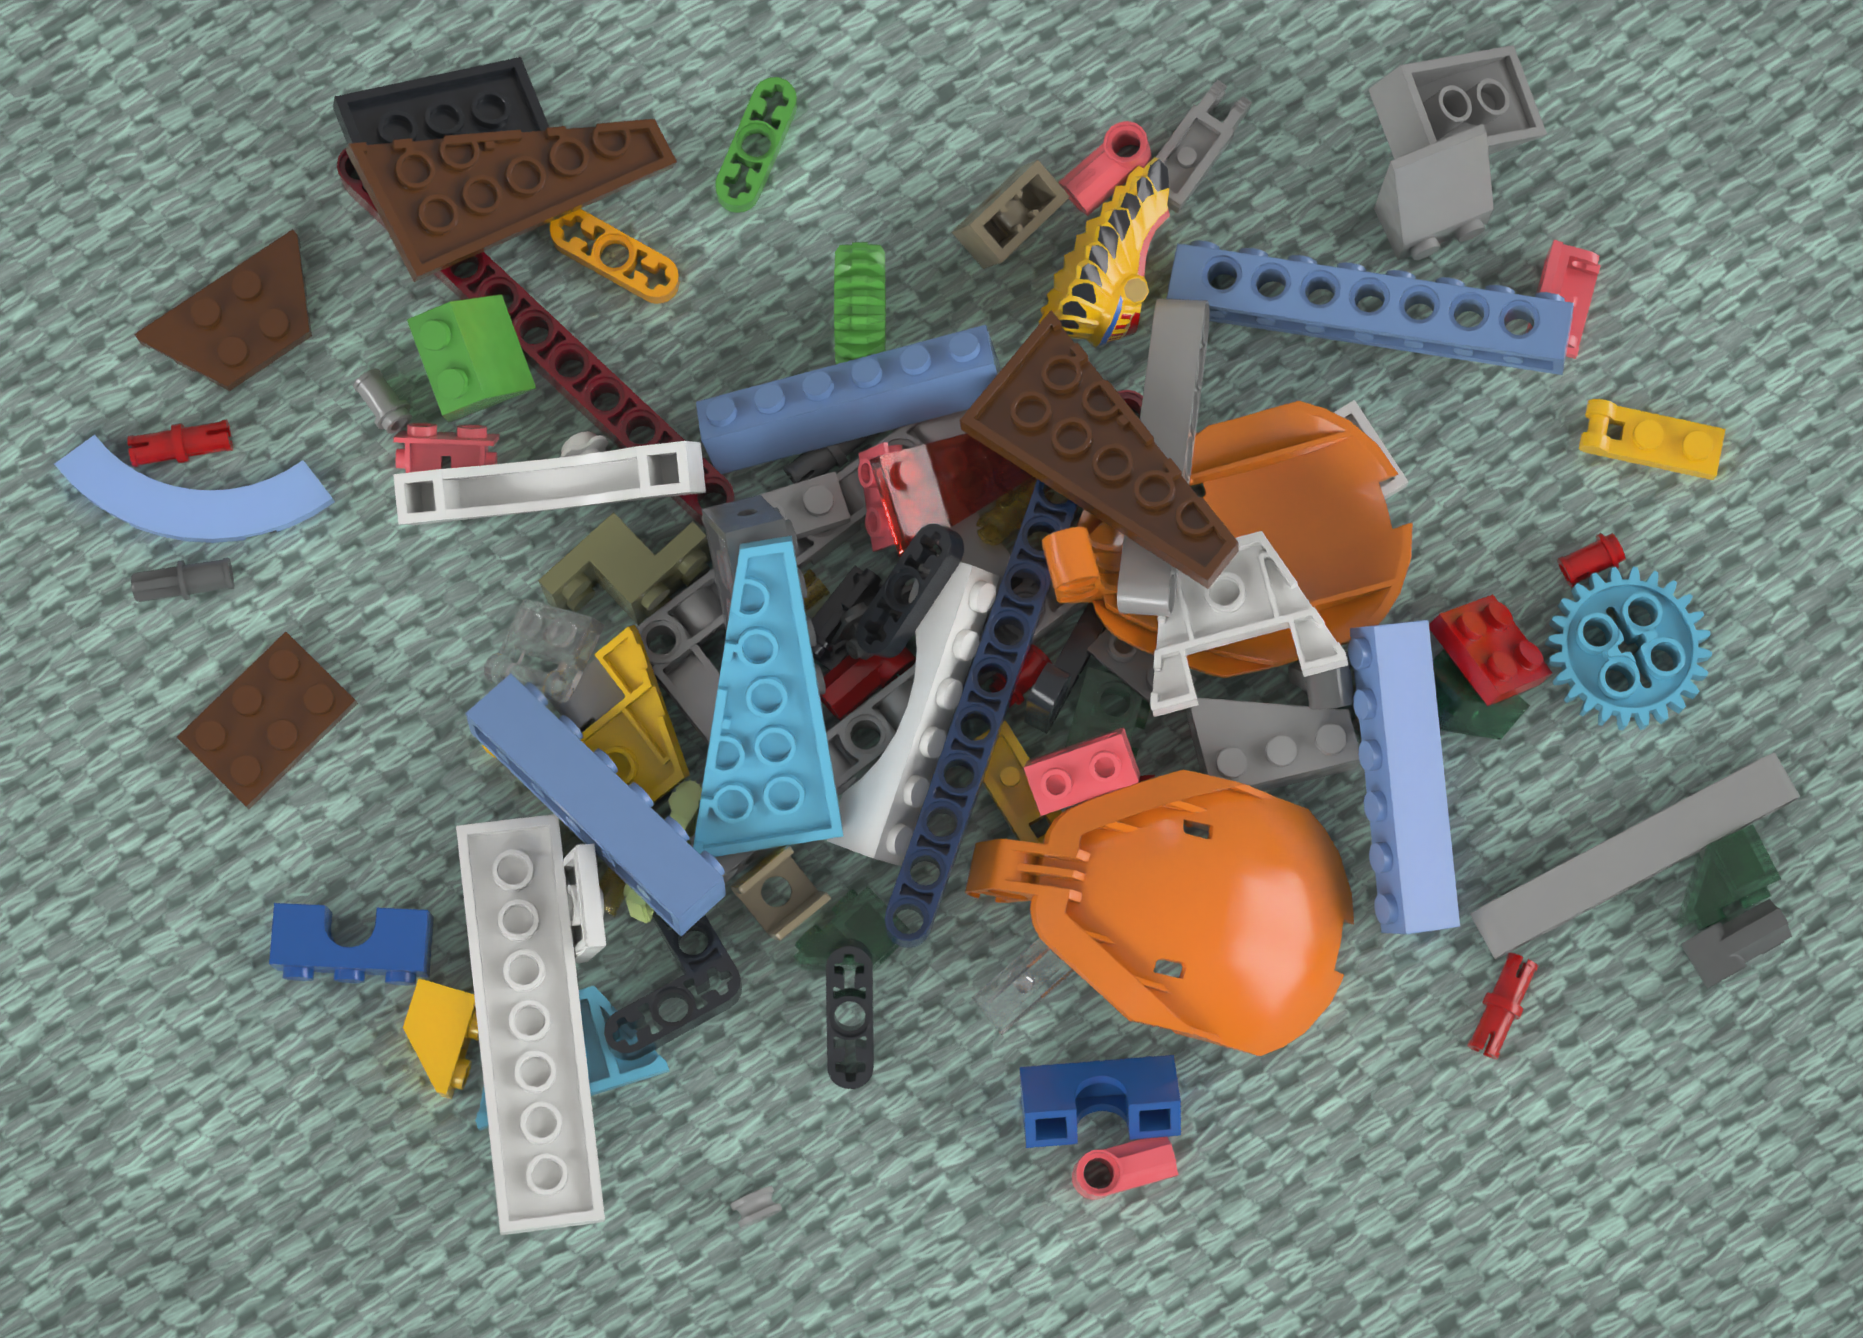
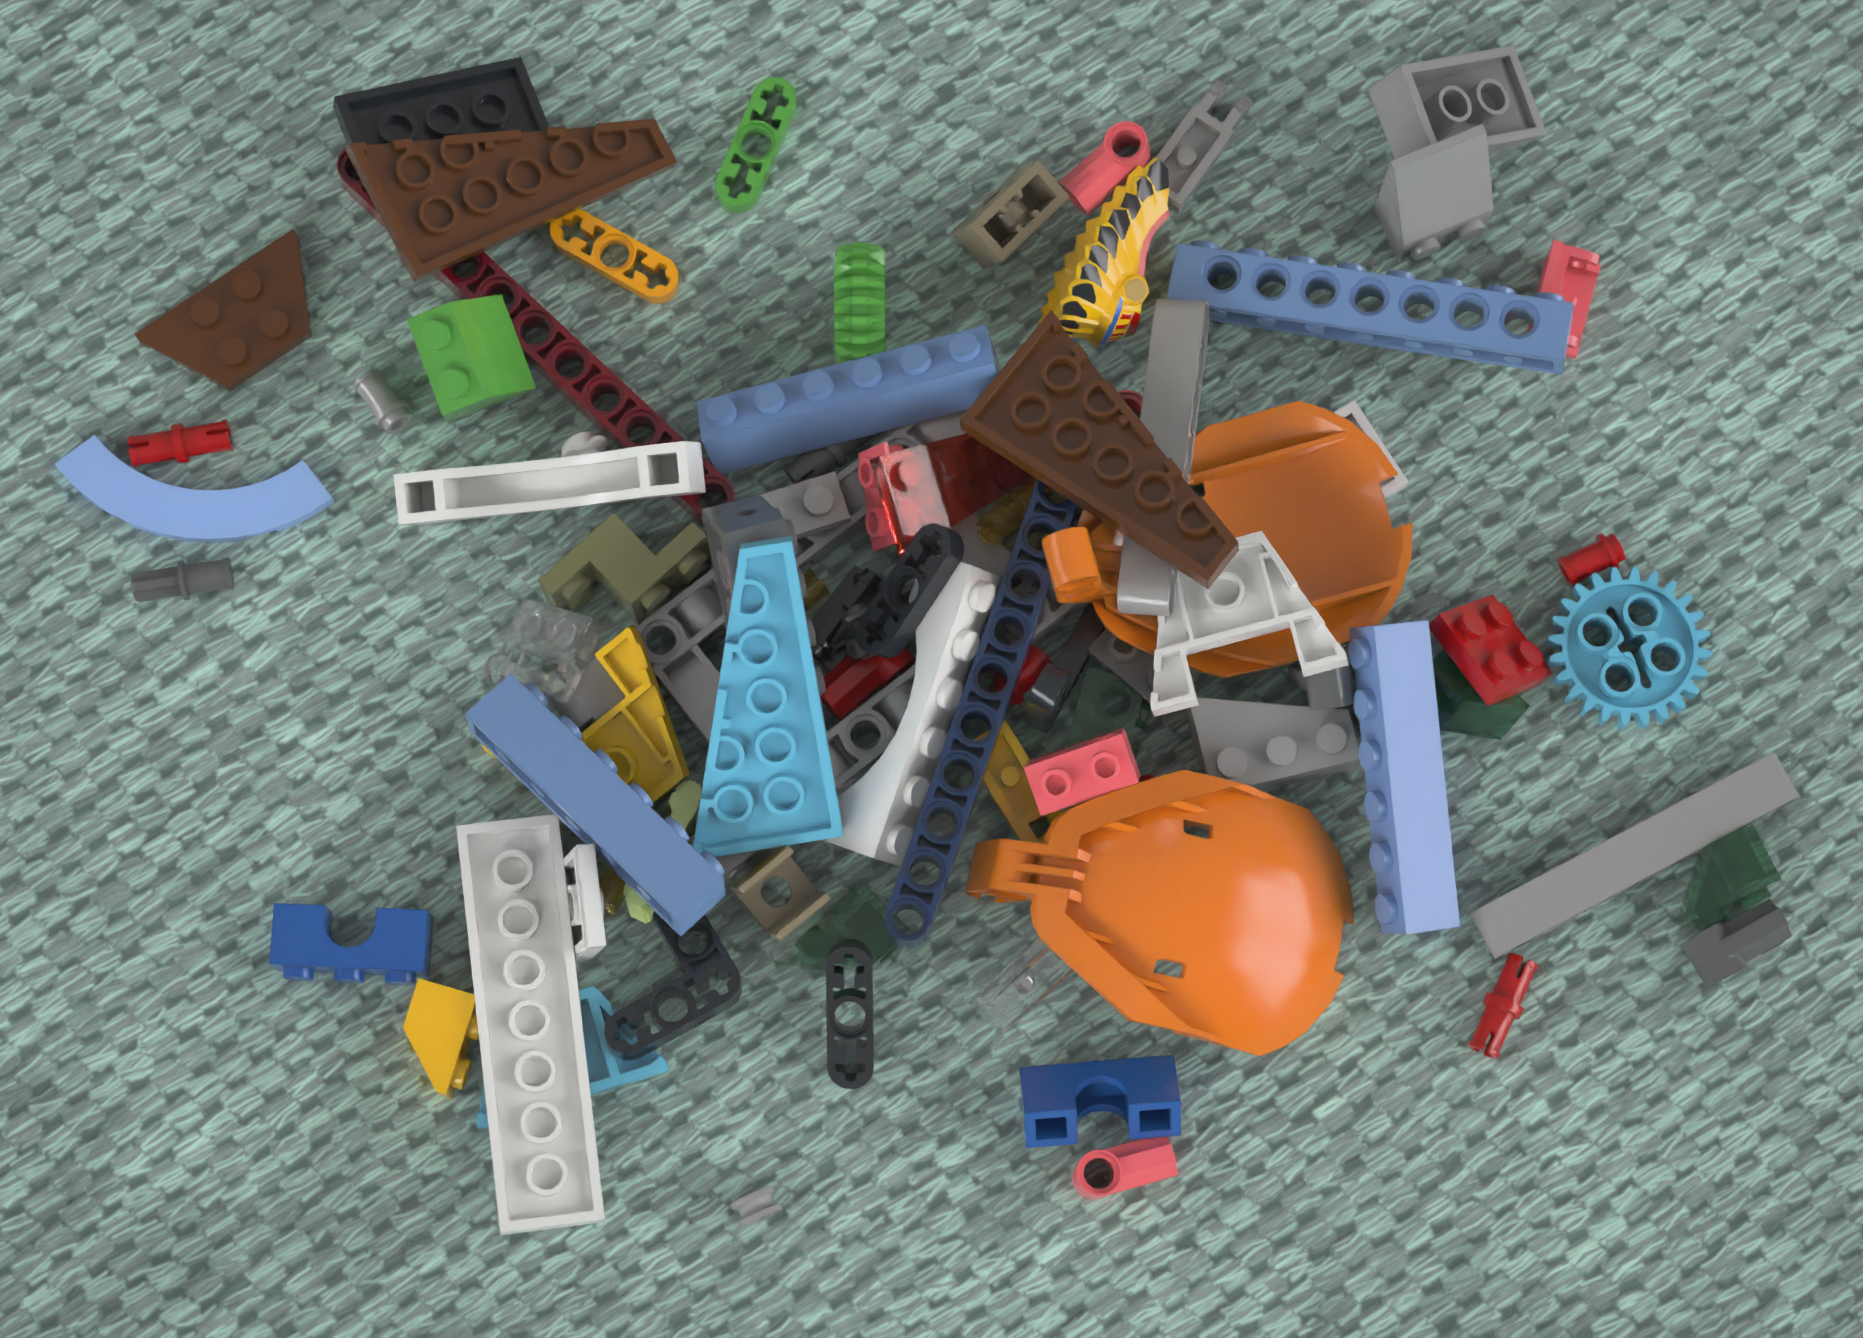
reddish brown plate [177,632,358,809] -> none
coral hinge [393,423,500,473] -> none
yellow plate [1579,399,1726,480] -> none

